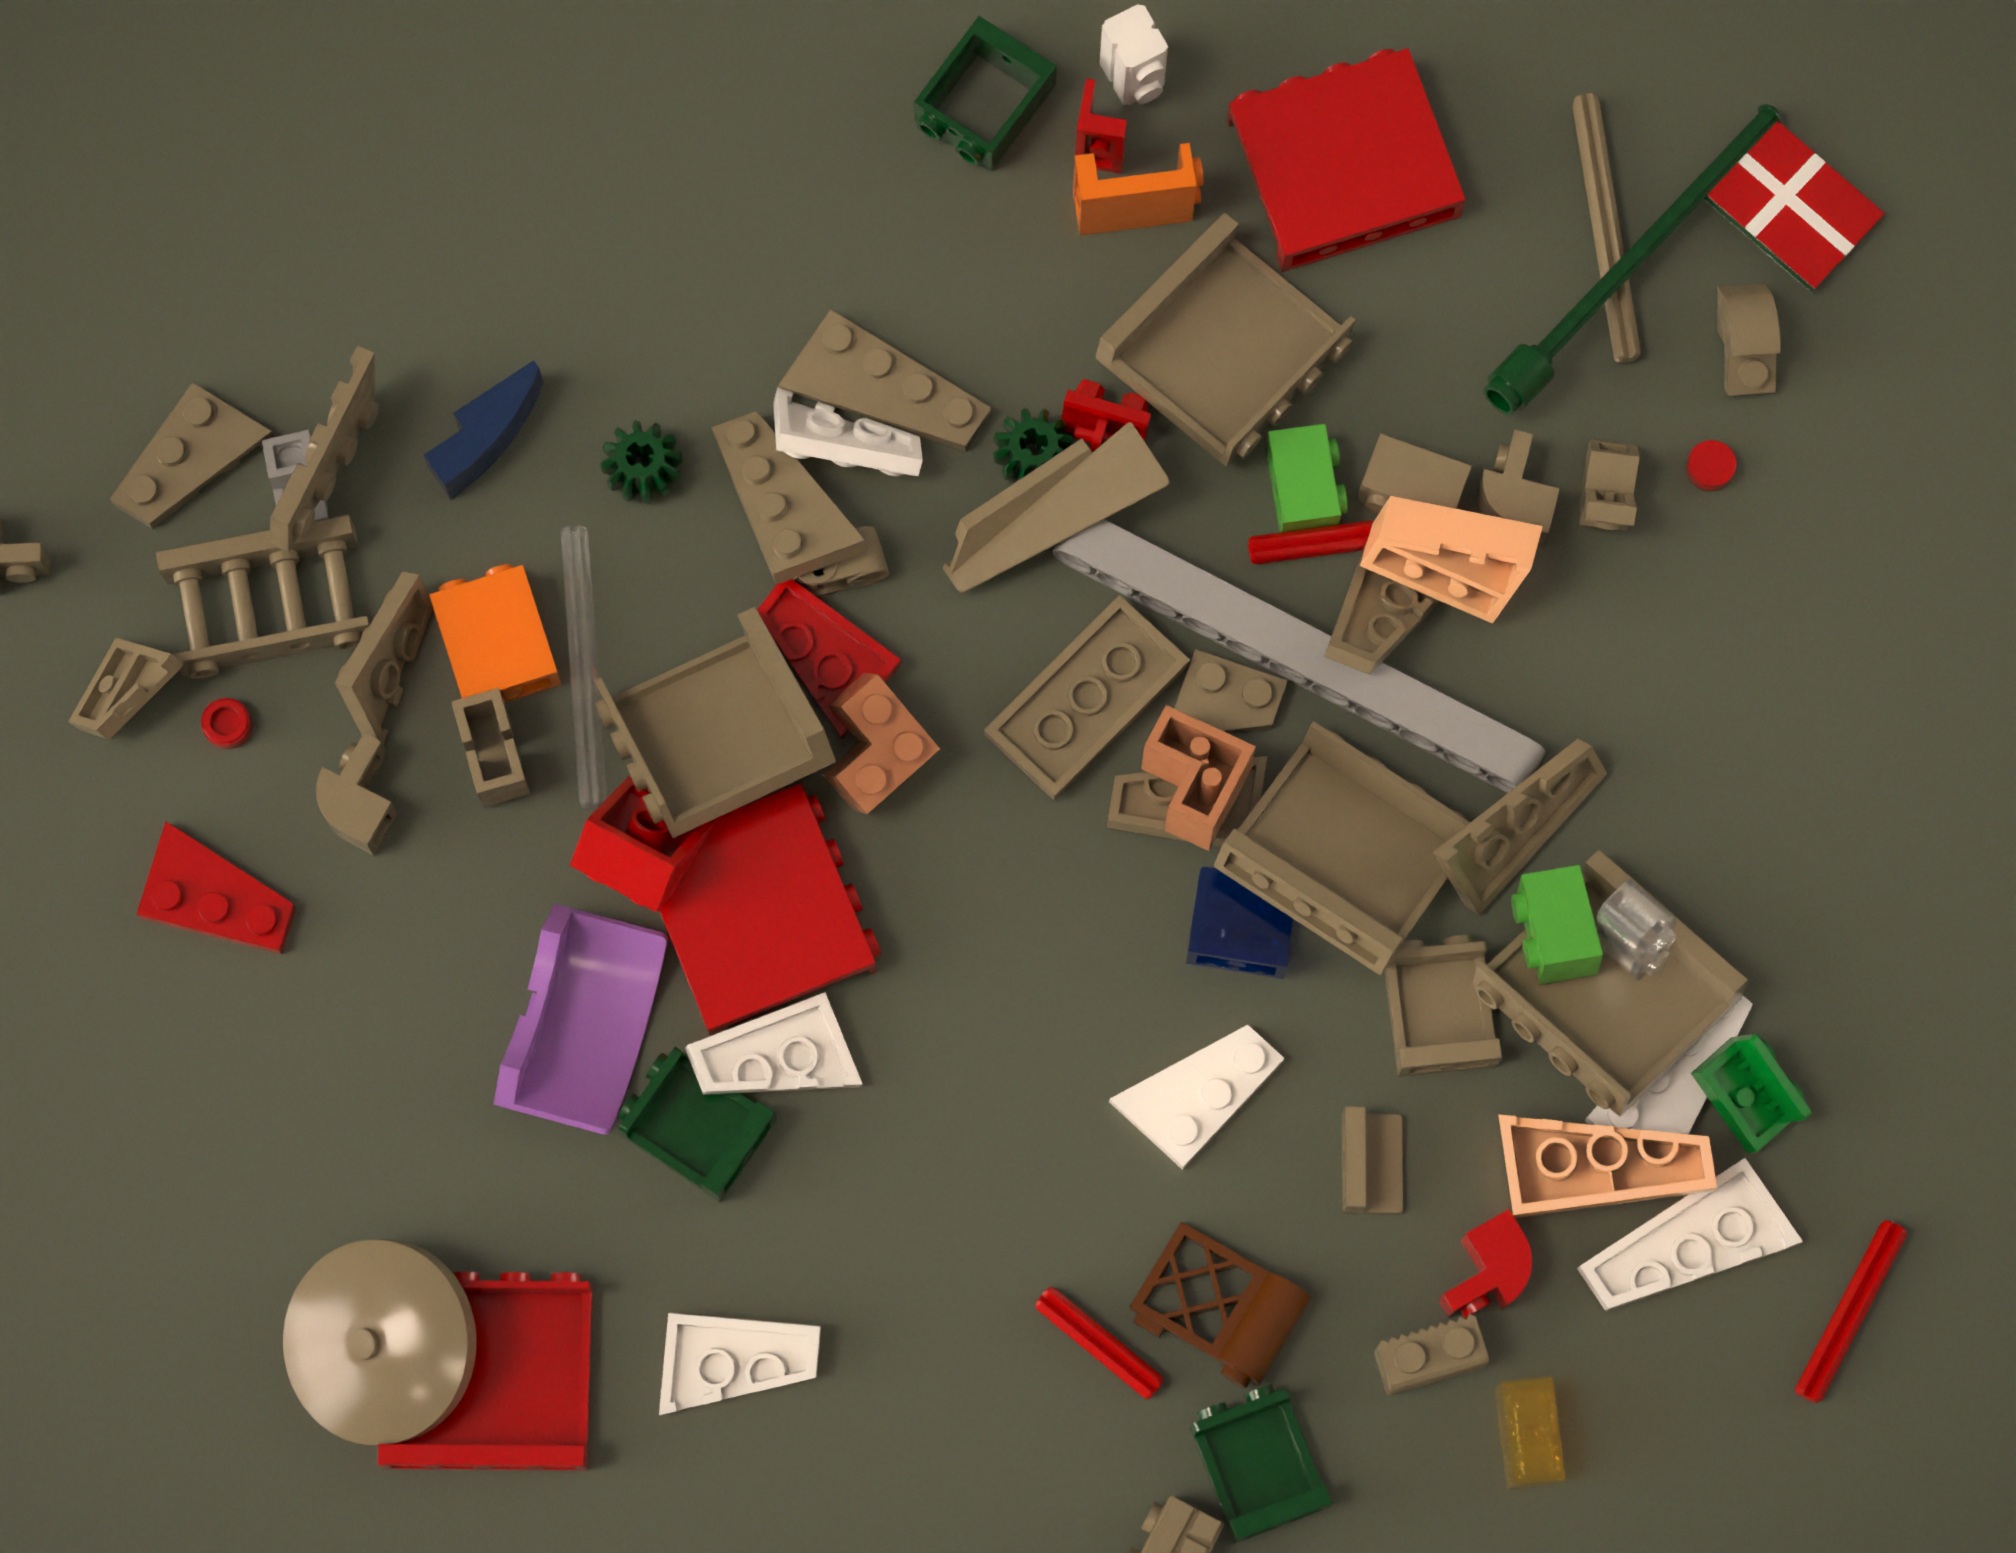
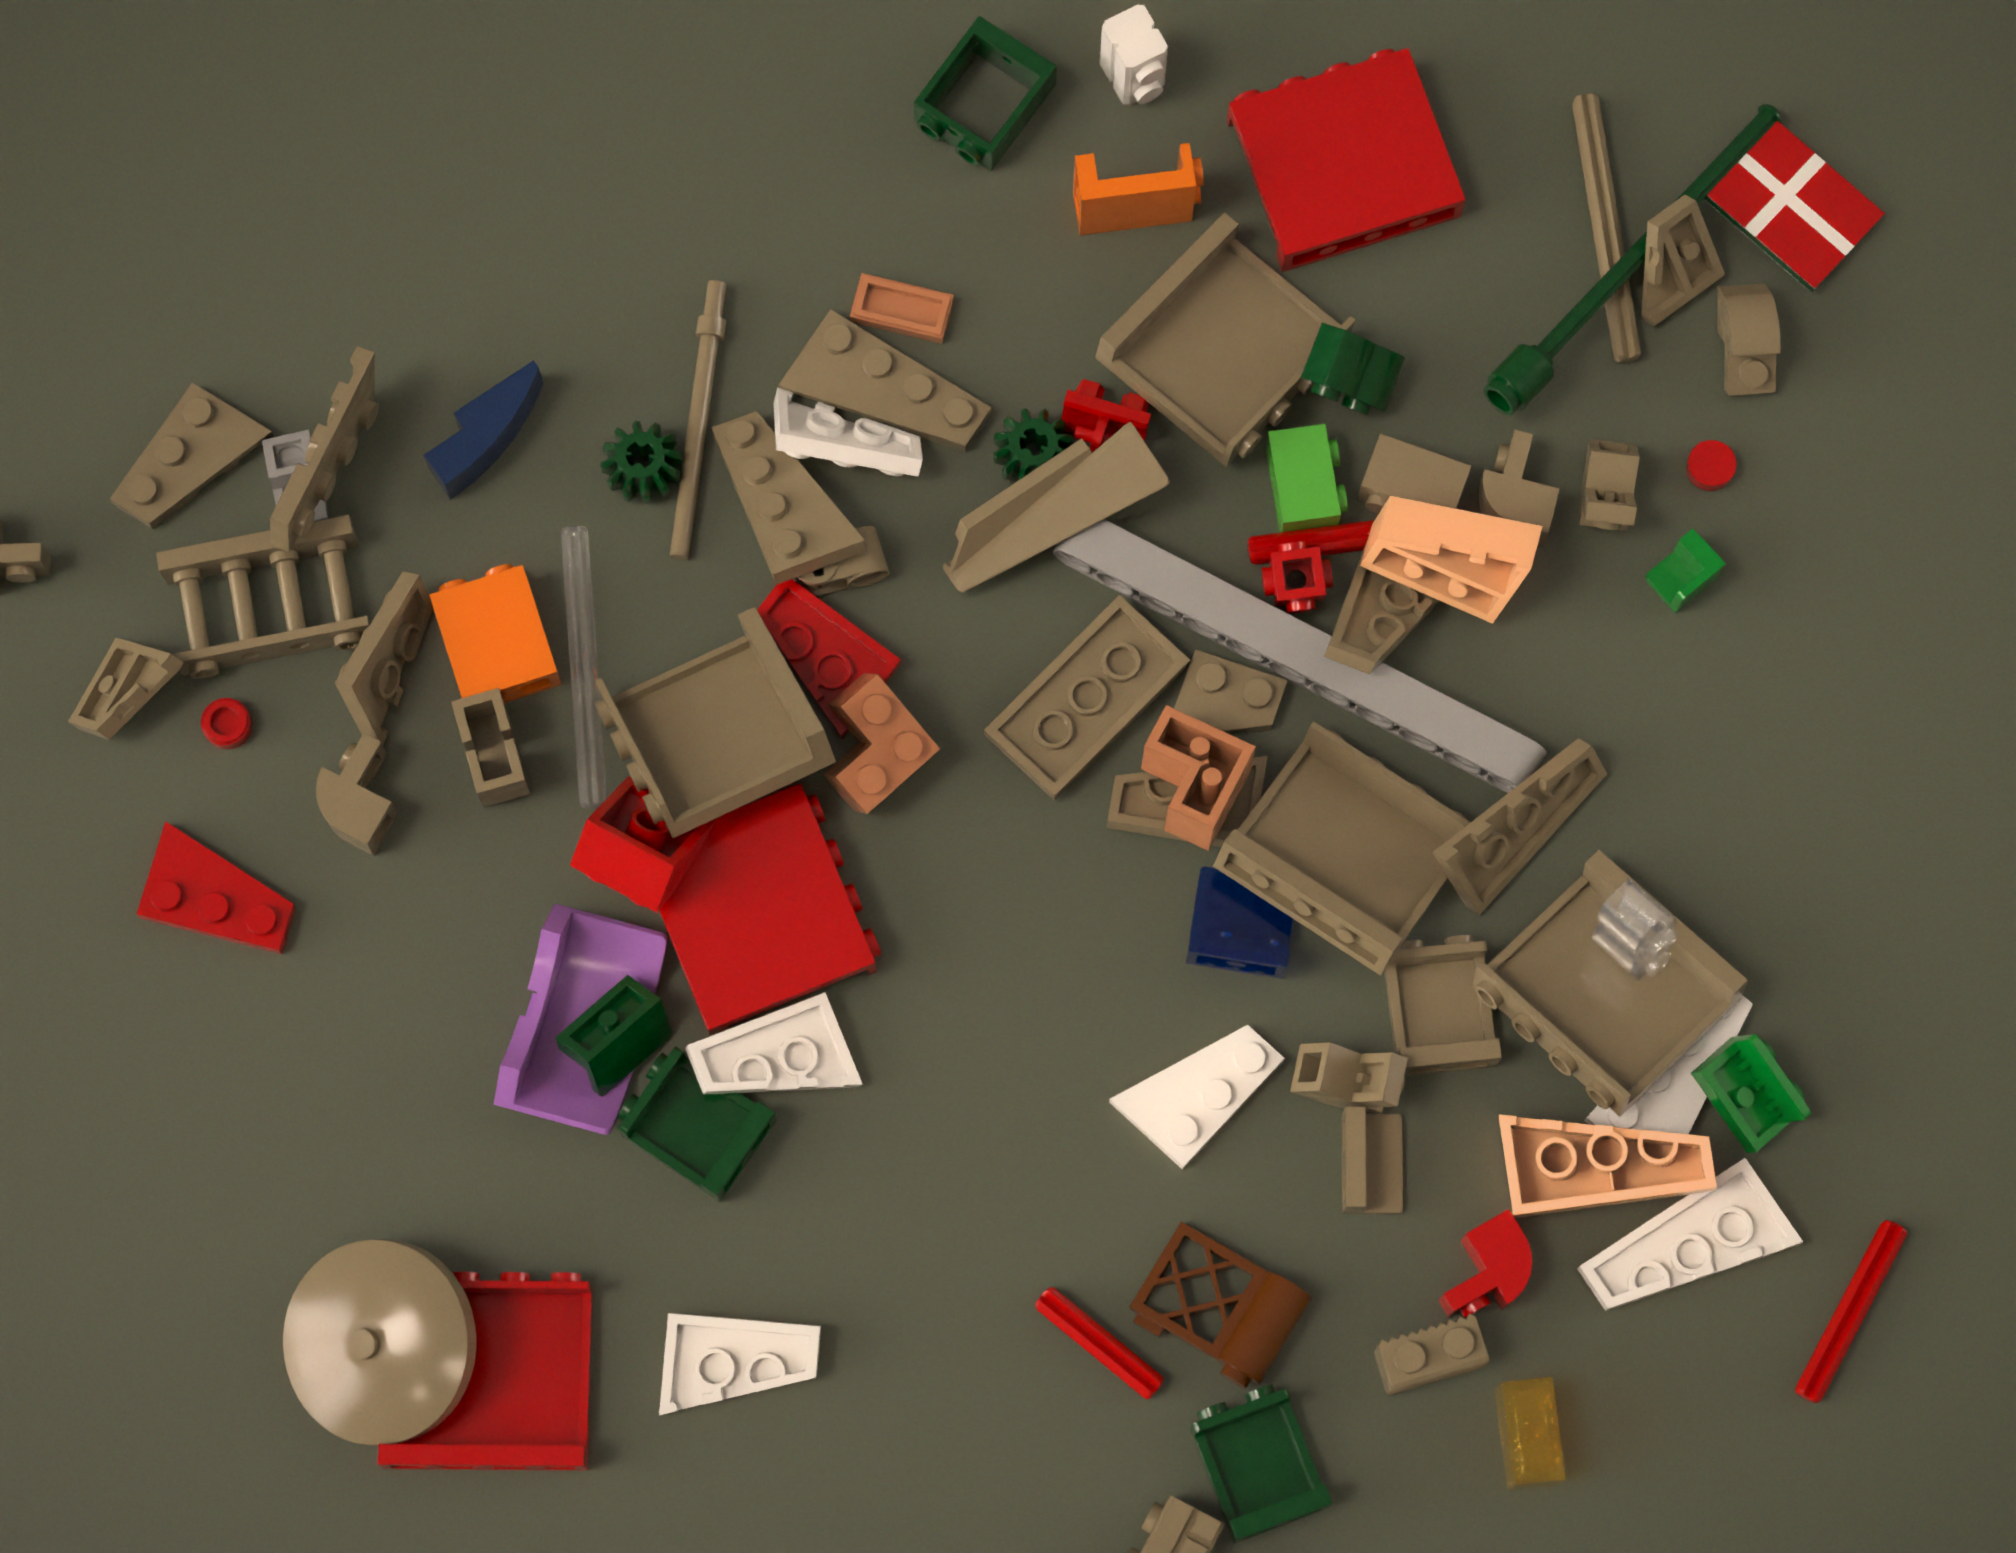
red panel [1075,78,1127,174] -> none
bright green brick [1511,865,1603,985] -> none
none -> dark green panel [555,975,672,1097]
none -> dark tan bar [669,280,727,560]
none -> nougat tile [850,273,954,344]
none -> red brick [1261,541,1333,614]
none -> dark tan brick [1290,1042,1408,1113]
none -> dark green brick [1301,323,1405,415]
none -> dark tan wing [1641,195,1725,326]
none -> green panel [1645,528,1726,614]

